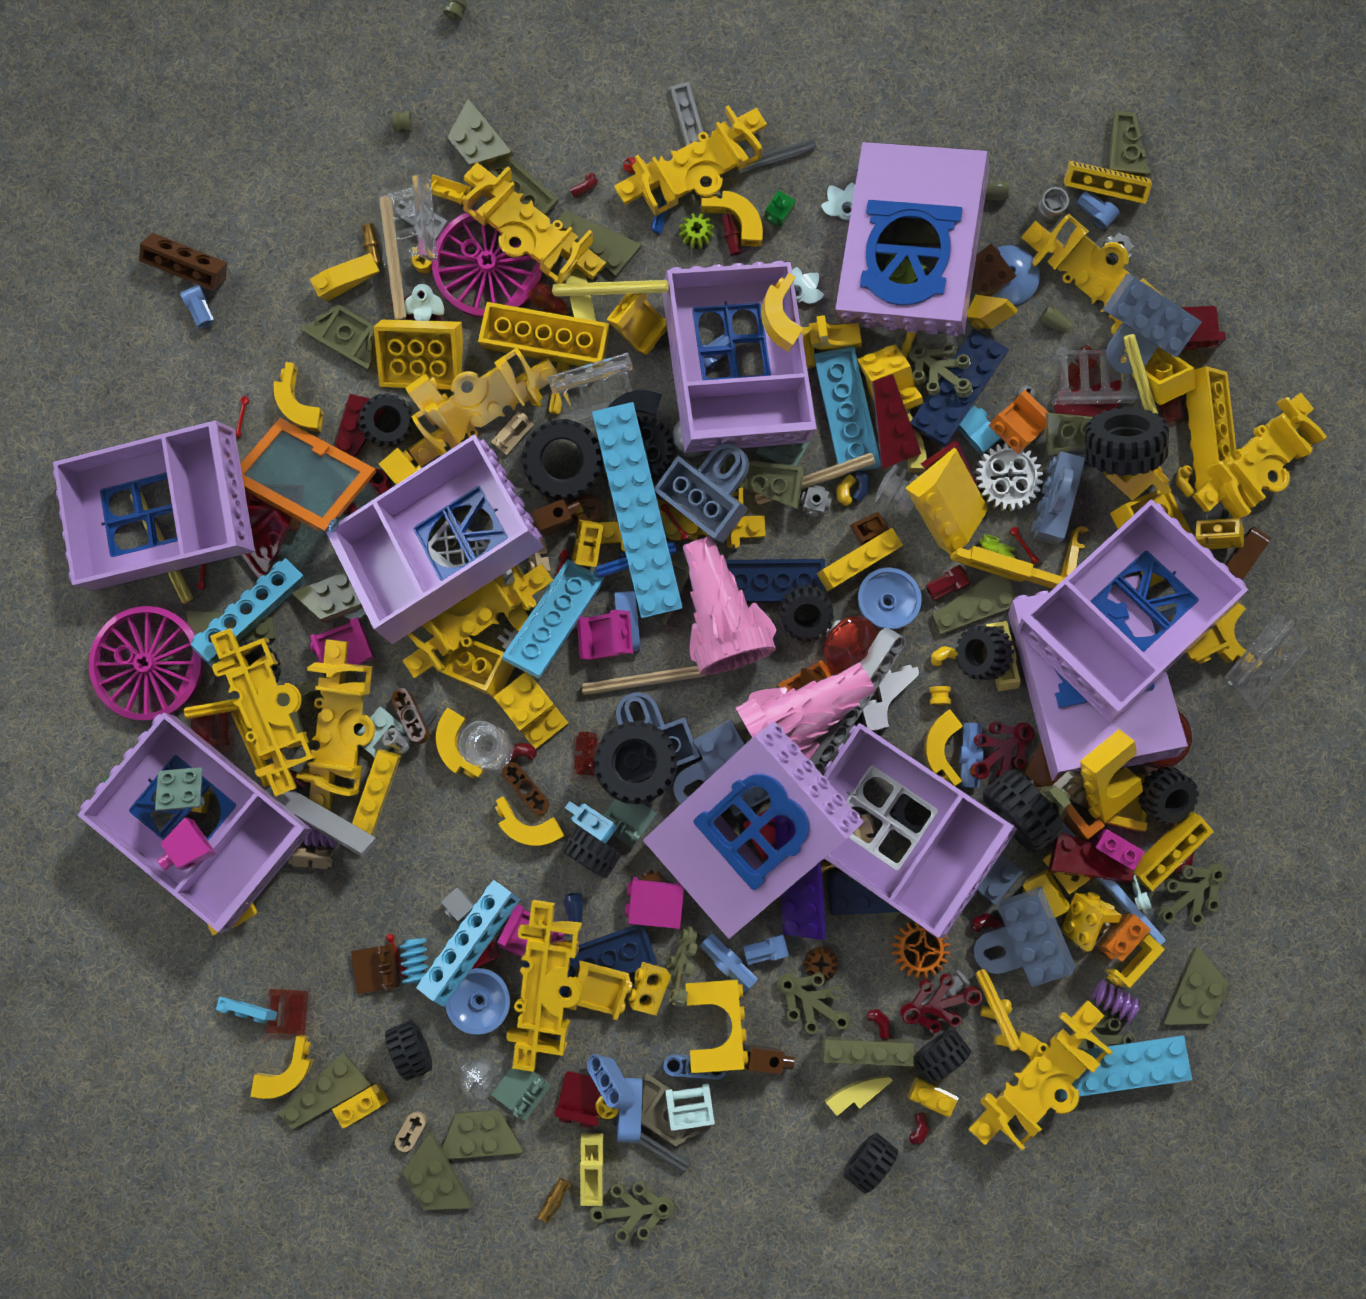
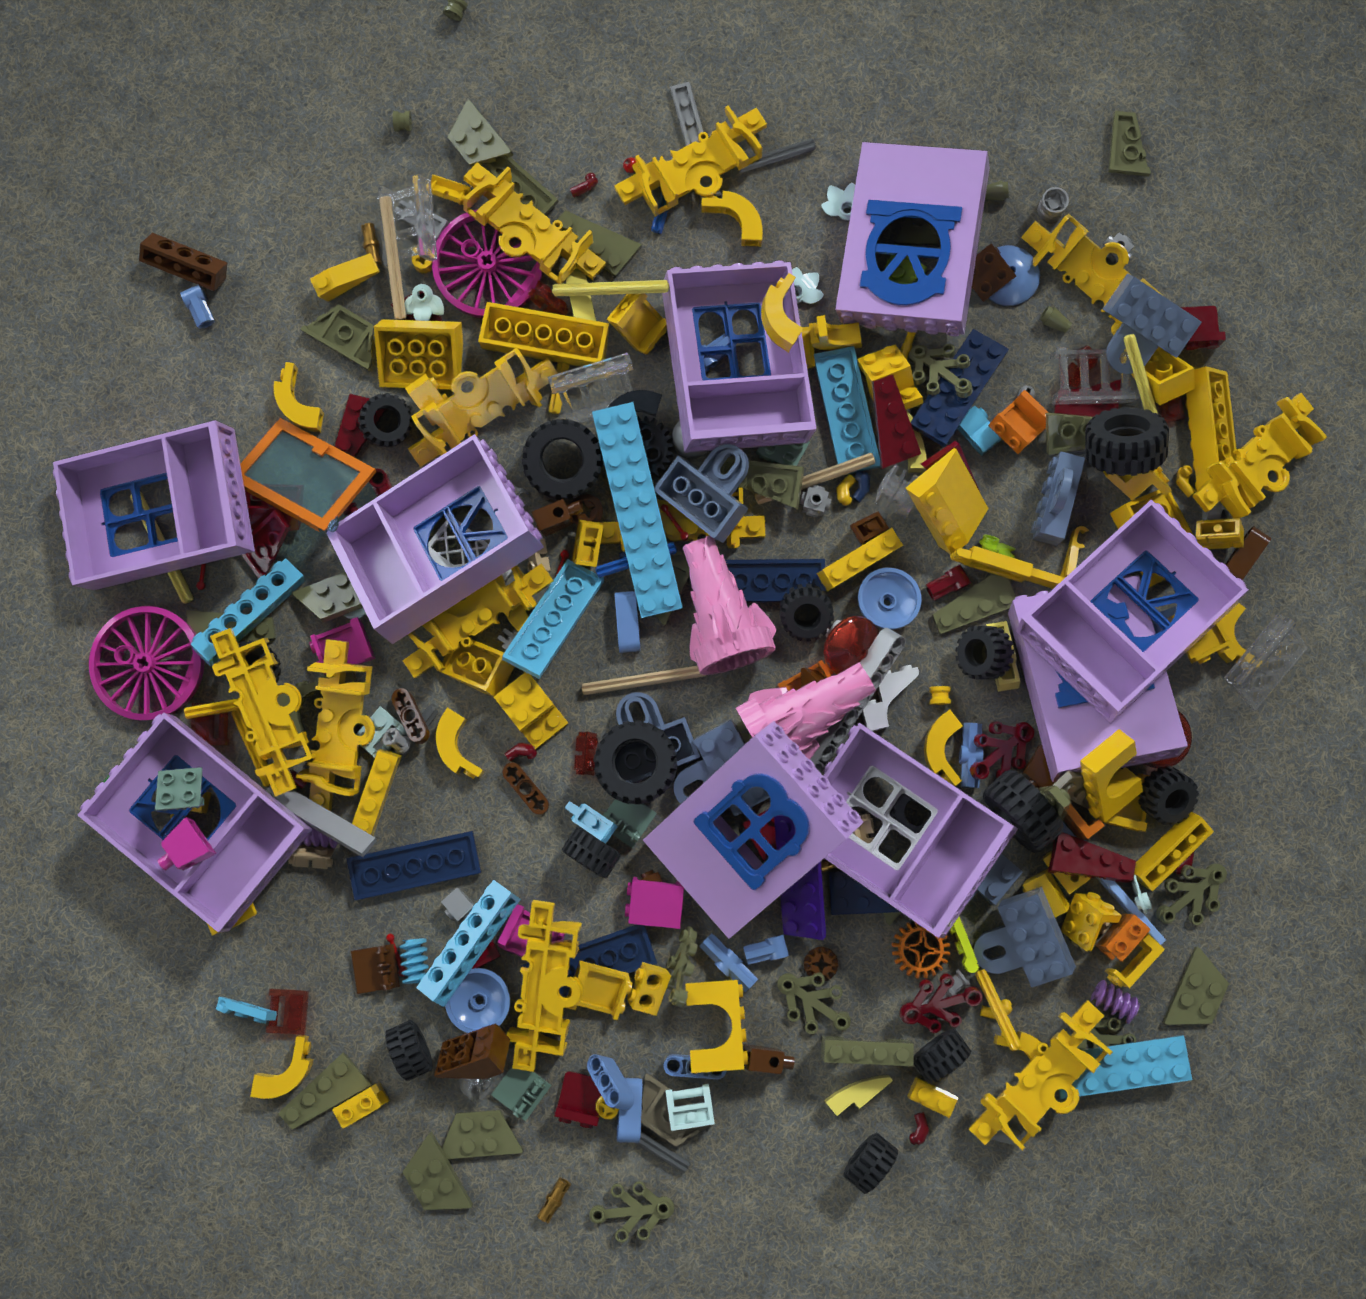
red hinge [235,396,249,438] -> none
yellow brick [379,447,422,485] -> none
tan beam [395,1111,427,1152] -> none
clear wheel [459,721,514,770] -> none
tan hinge [491,411,534,455] -> none
yellow arch [495,796,565,846] -> none
dark blue cone [563,893,584,923] -> none
dark pink panel [577,610,633,660] -> none
light yellow slope [580,1133,604,1206] -> none
lime gear [680,213,714,249] -> none
dark red axle [721,214,743,256] -> none
green brick [765,190,796,227] -> none
dark red arm [867,1009,890,1038] -> none
yellow arm [931,646,958,666] -> none
yellow slope [967,295,1018,330] -> none
dark red arm [971,913,1004,932] -> none
white gear [974,443,1043,511] -> none
red hinge [1010,527,1039,564] -> none
yellow brick [1063,160,1152,204] -> none
medium blue piece [1076,190,1119,230] -> none
dark pink panel [1090,829,1145,870] -> none
none -> dark blue plate [346,831,482,901]
none -> reddish brown slope [434,1023,510,1079]
none -> neon yellow hinge [949,916,979,973]

